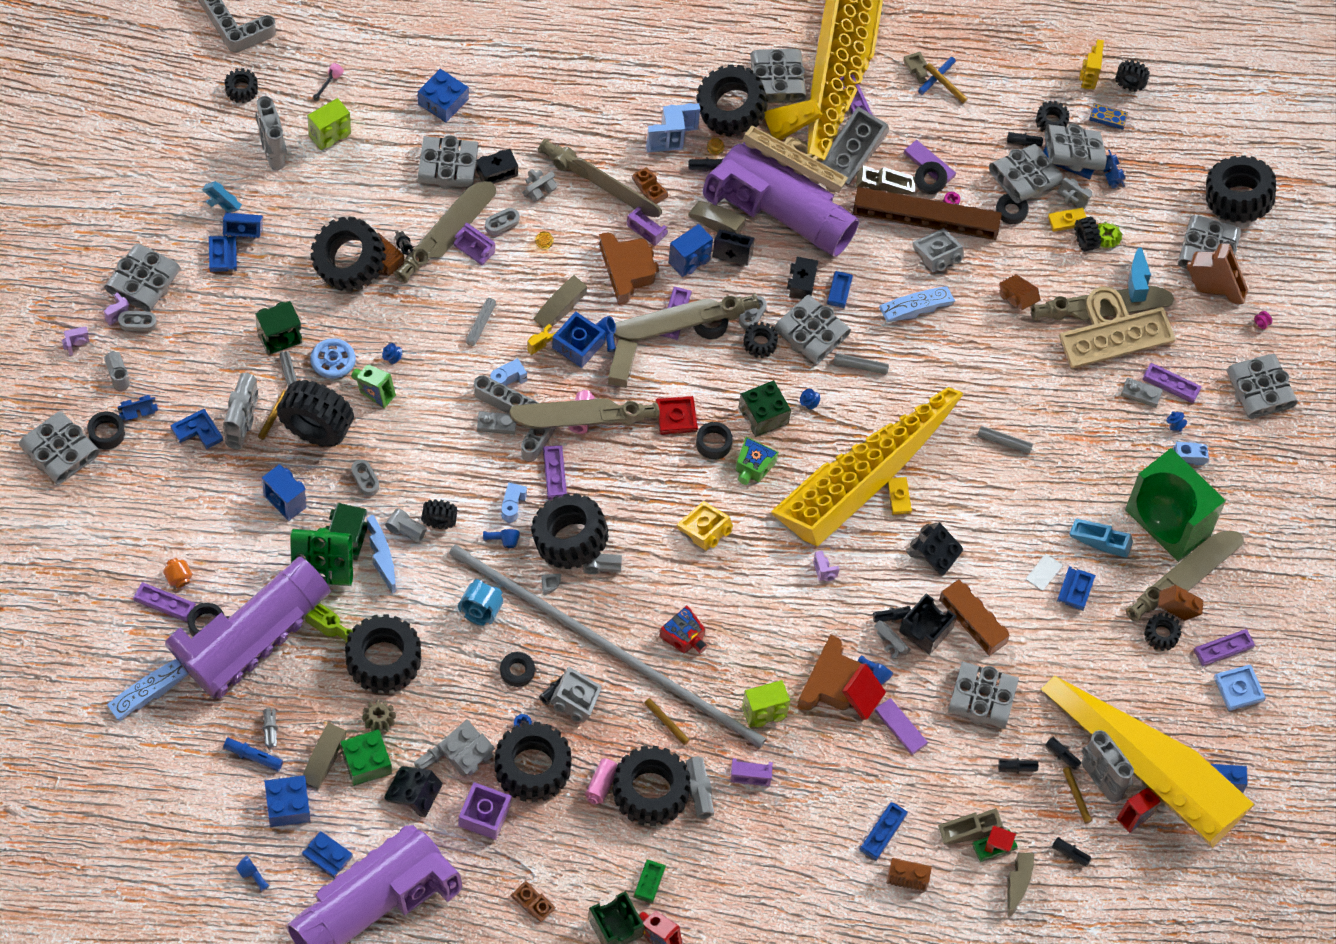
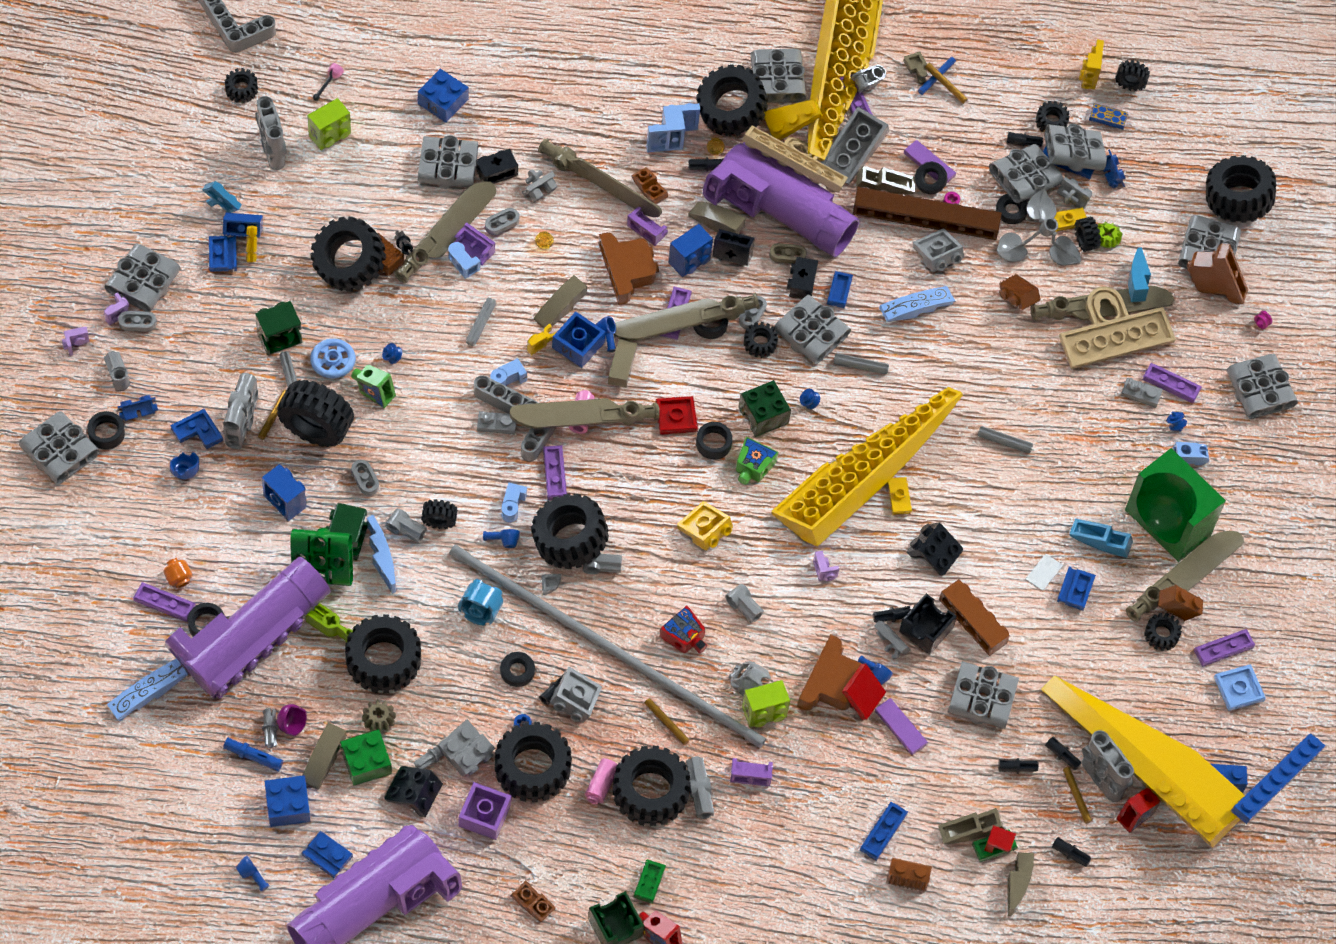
none -> blue hair [170,452,199,479]
none -> yellow axle [246,226,257,262]
none -> magenta hair [276,704,307,736]
none -> light blue leg [449,242,480,279]
none -> light grey piece [725,584,764,623]
none -> light grey helmet [729,661,771,697]
none -> dark tan plate [769,243,807,264]
none -> light grey piece [850,65,886,93]
none -> light grey plant [997,189,1081,266]
none -> blue plate [1231,733,1326,824]

